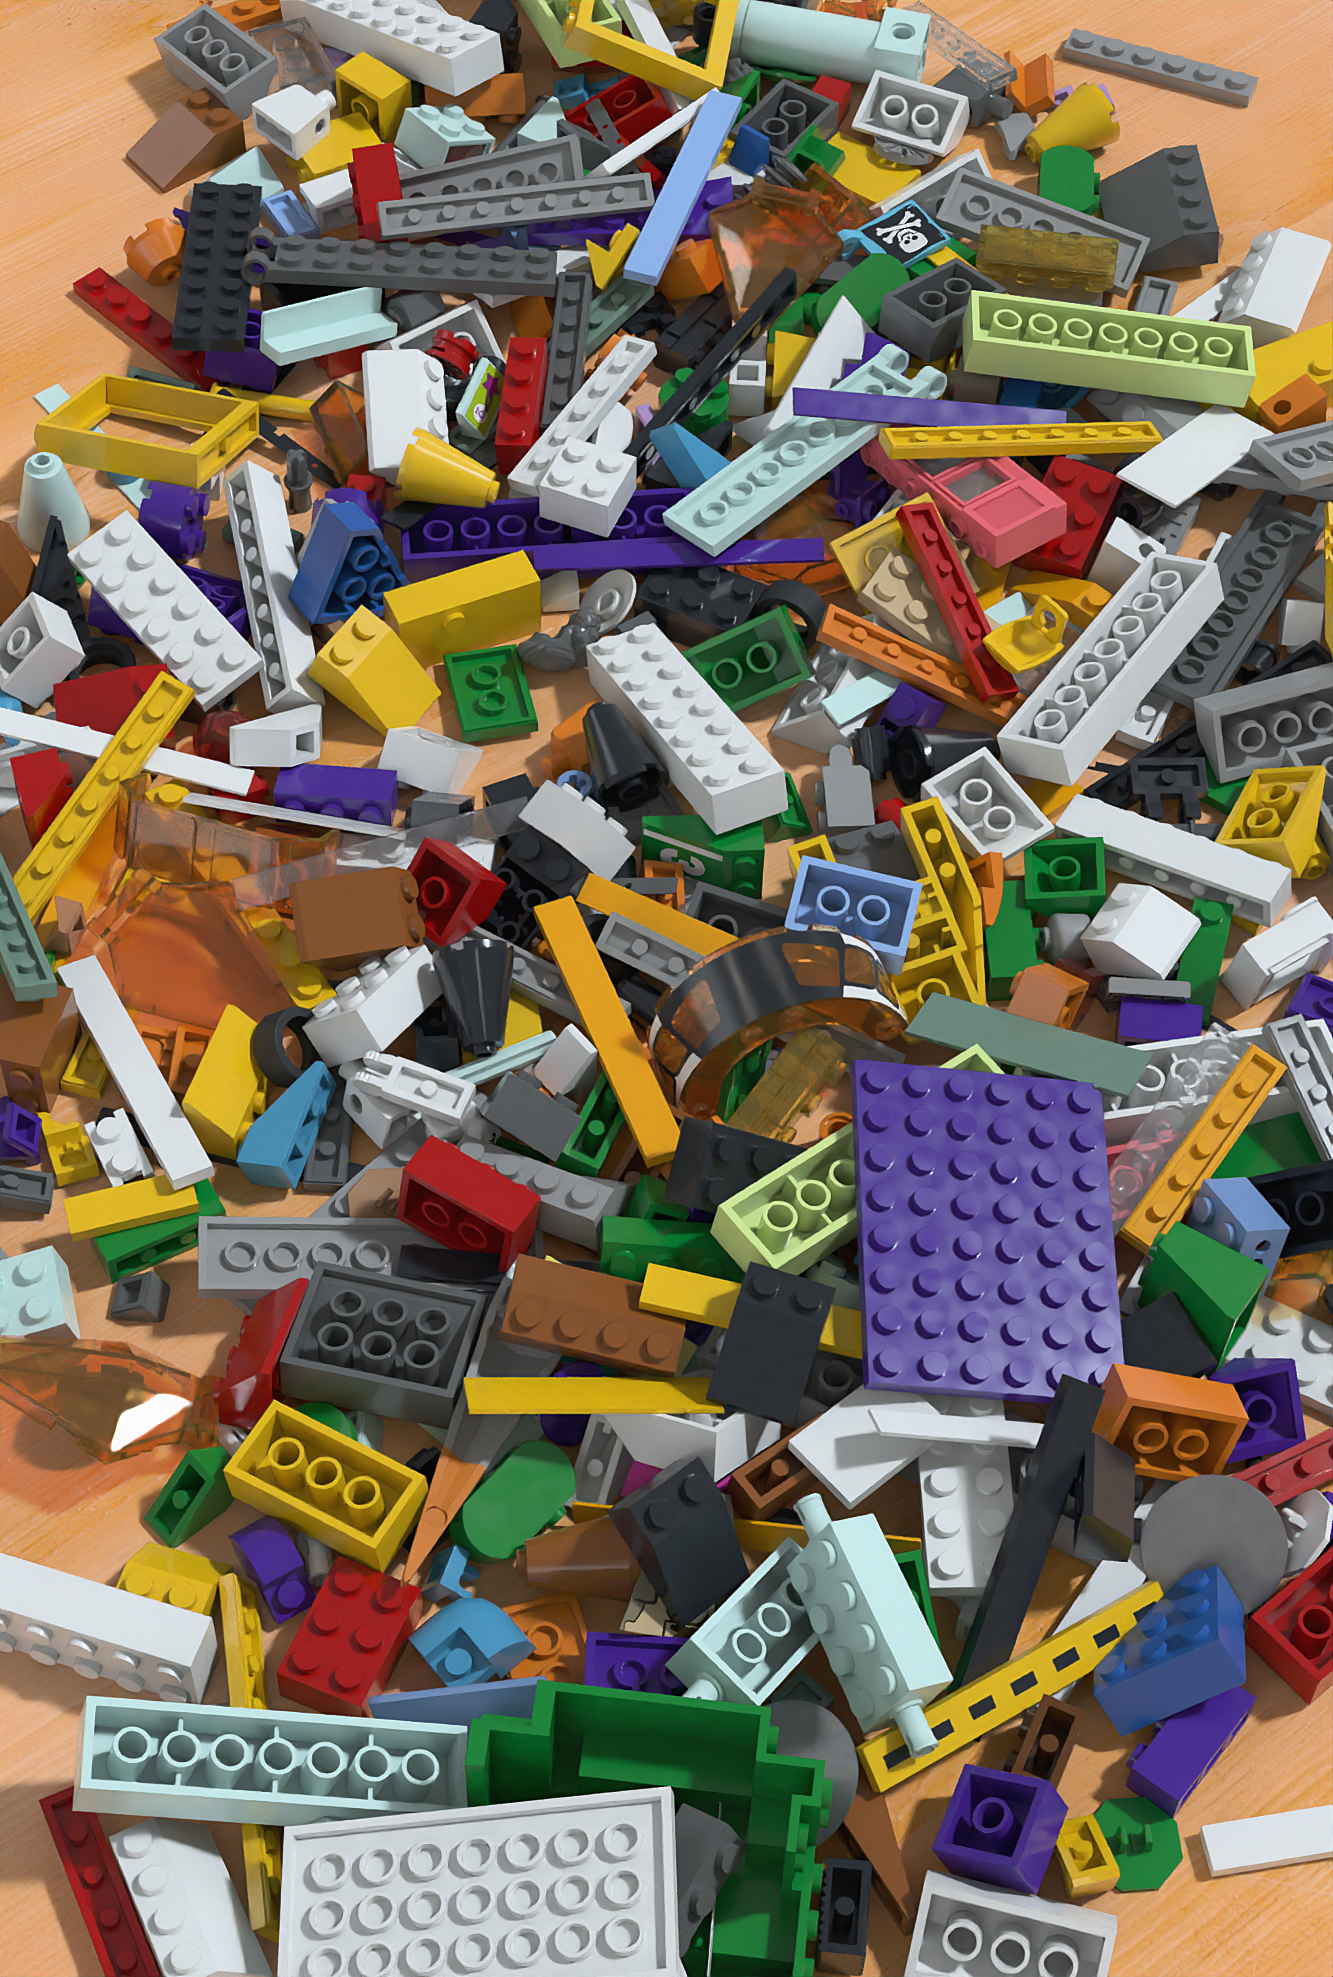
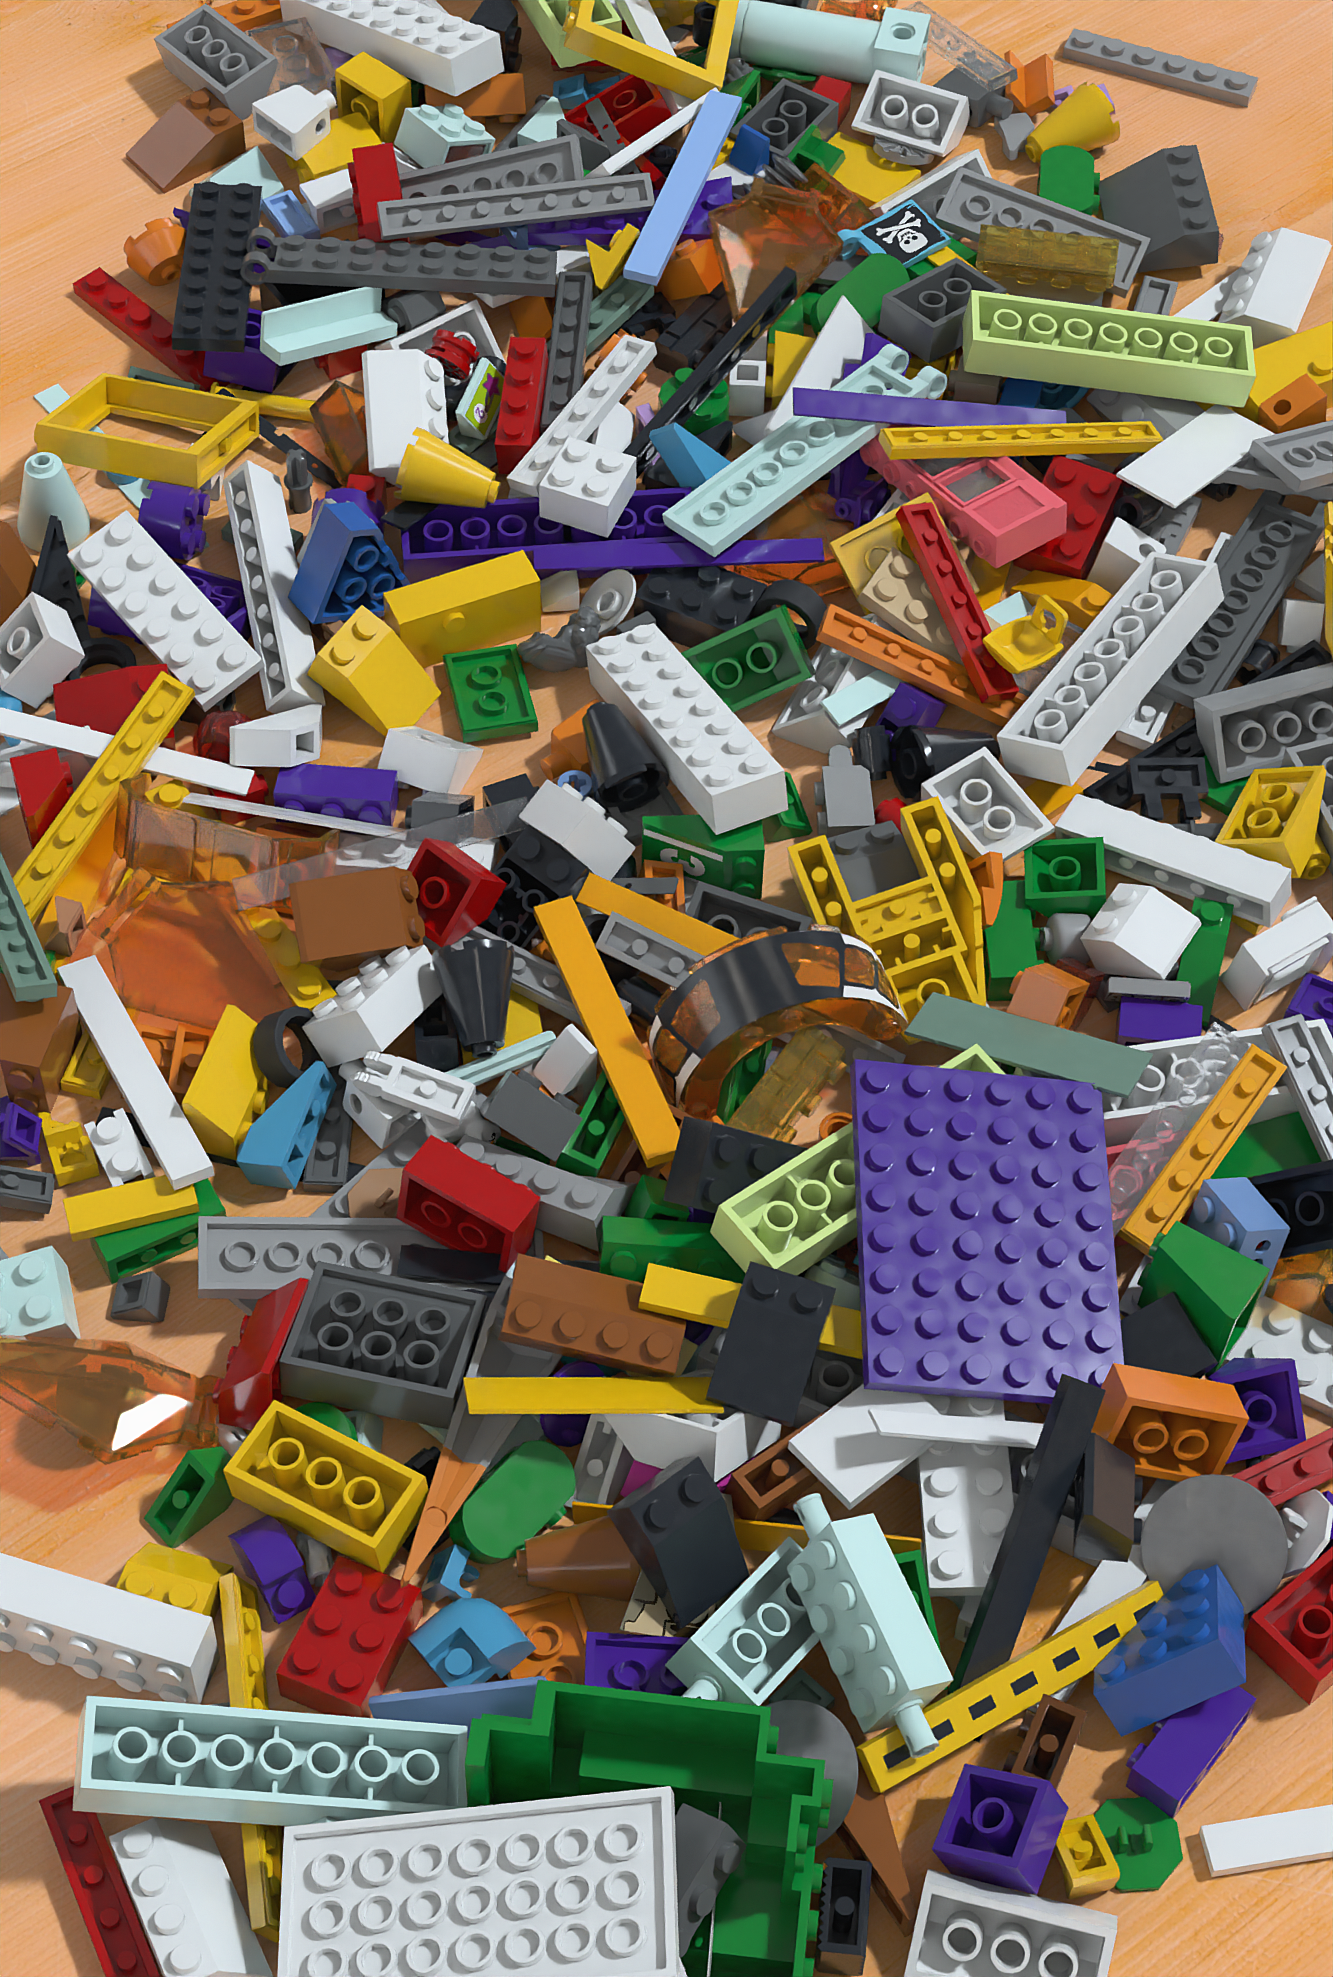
light blue brick [781,855,923,976] -> none

